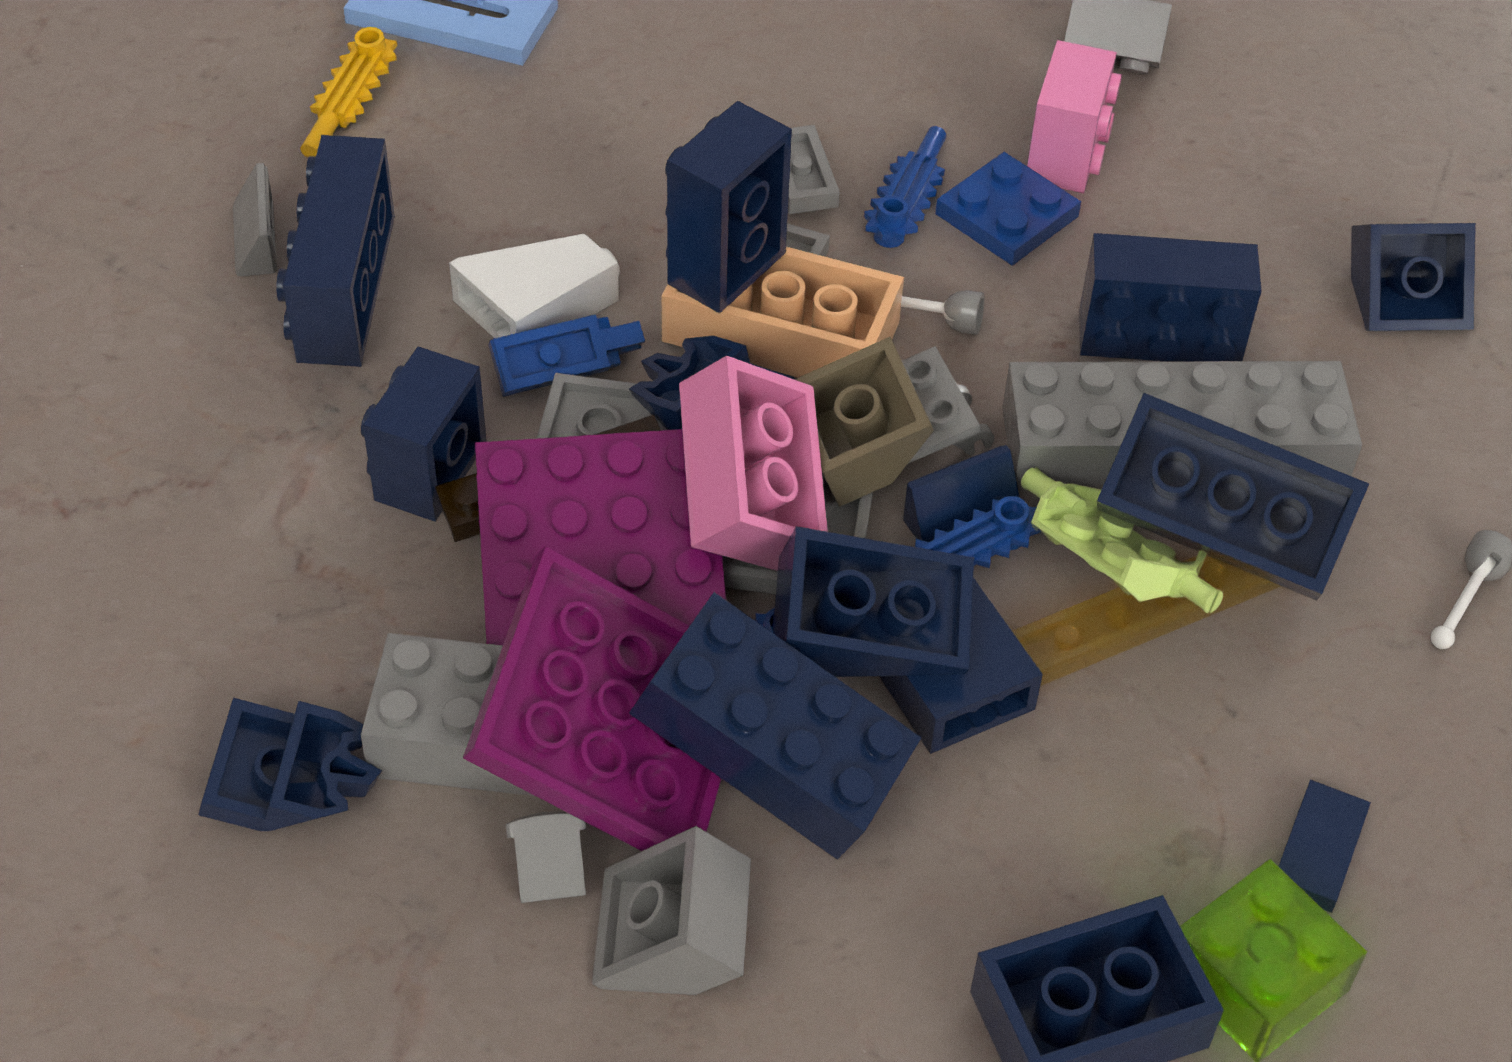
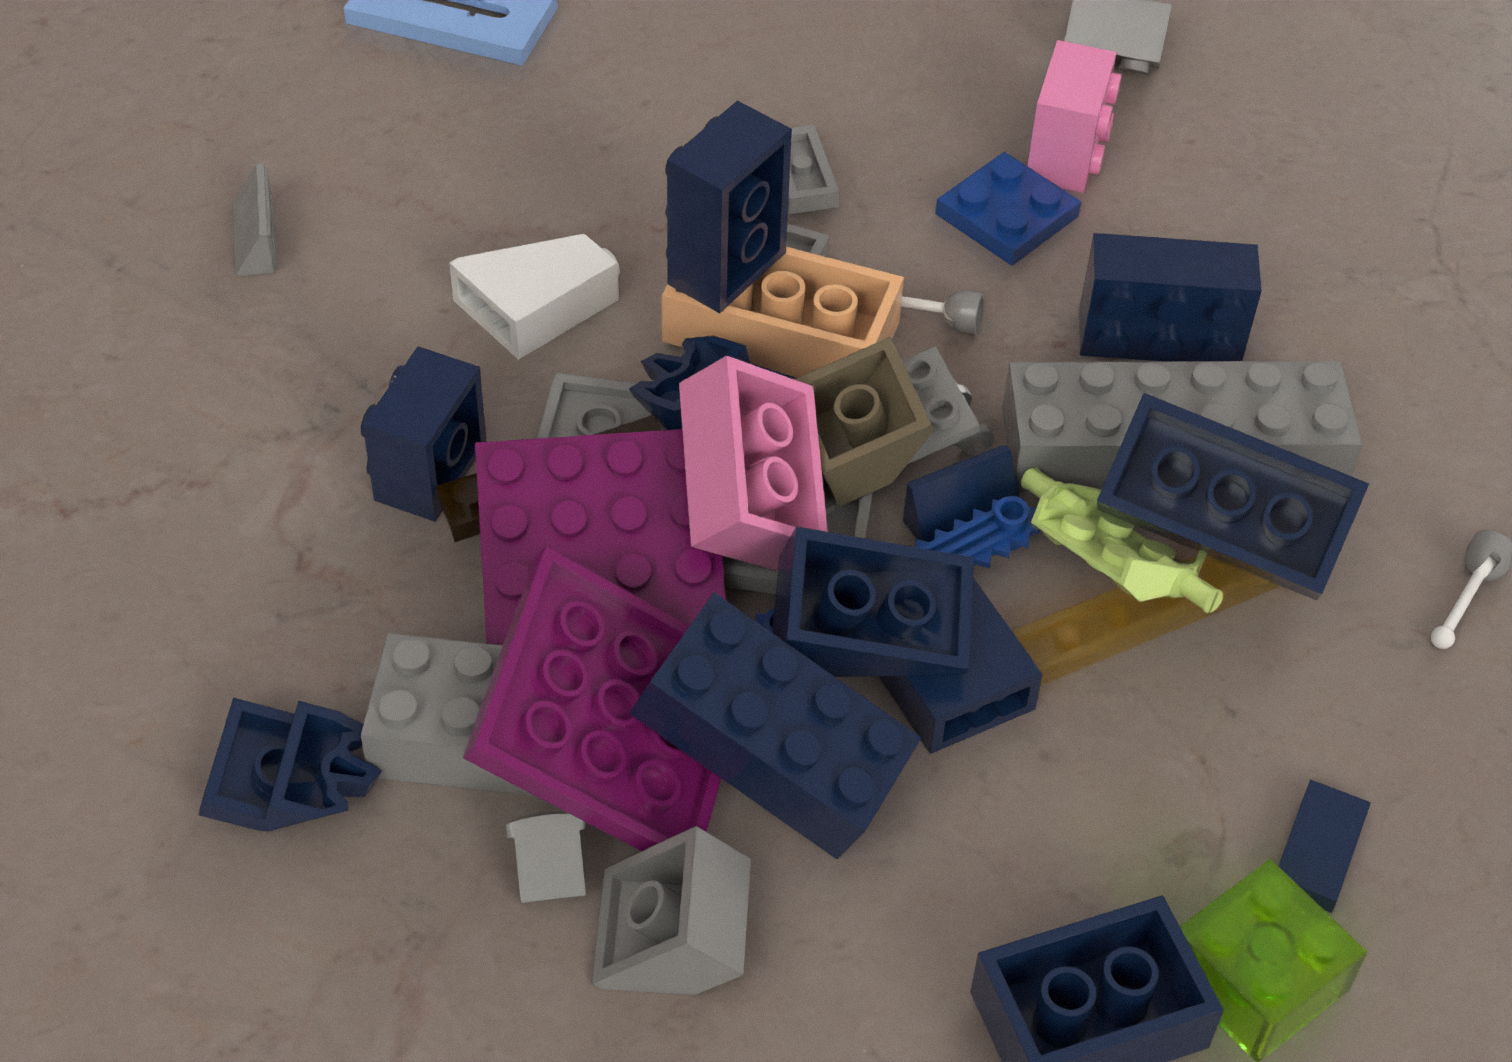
dark blue brick [276,135,395,367] -> none
yellow piece [300,27,397,158] -> none
blue hinge [488,314,645,397] -> none
blue piece [864,126,947,248] -> none
dark blue slope [1351,223,1476,331] -> none

